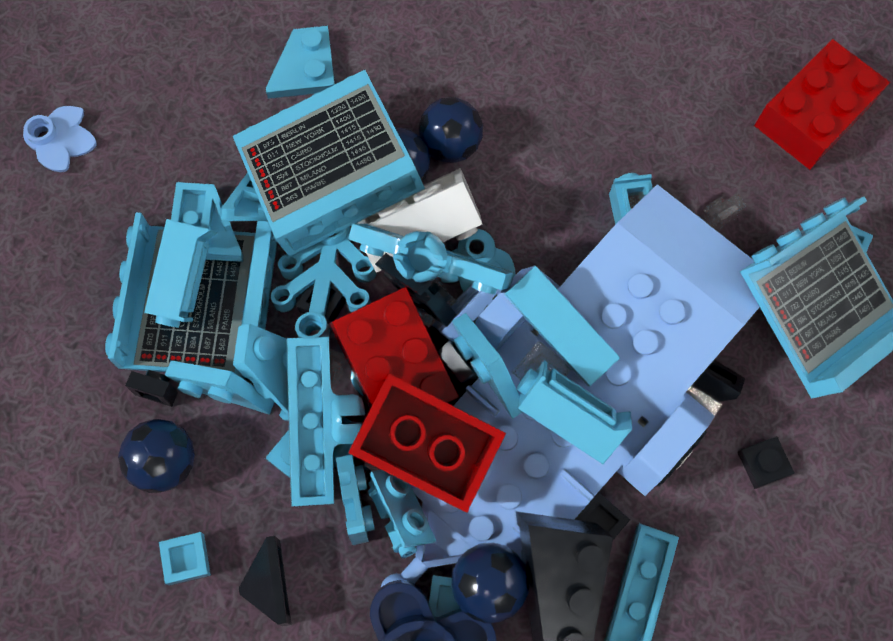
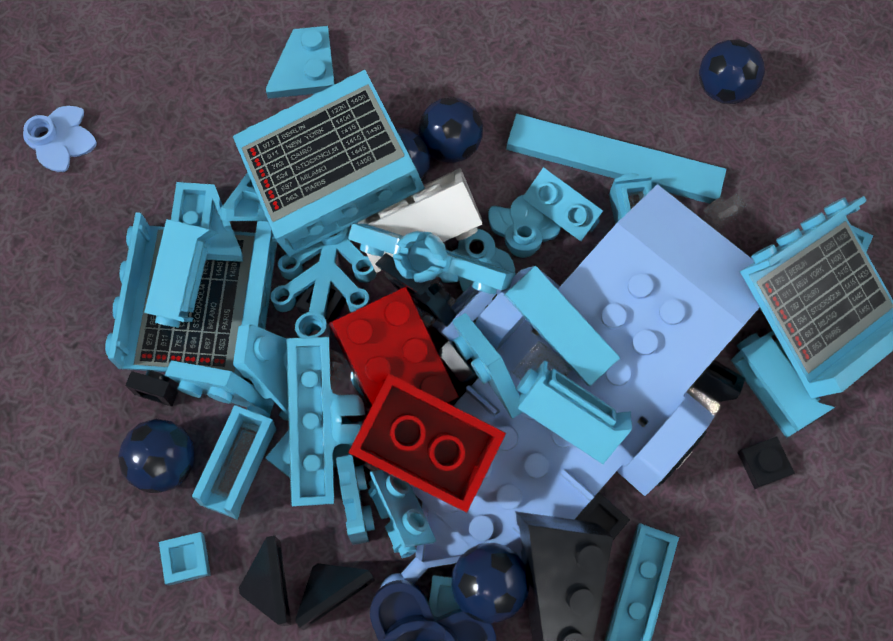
red brick [754,39,890,170] -> none
none -> medium azure window [192,405,277,520]
none -> black slope [295,563,375,630]
none -> medium azure plate [488,195,561,258]
none -> medium azure tile [506,114,726,205]
none -> medium azure hinge [522,167,603,241]
none -> dark blue piece [699,39,765,104]
none -> medium azure window [731,331,835,438]

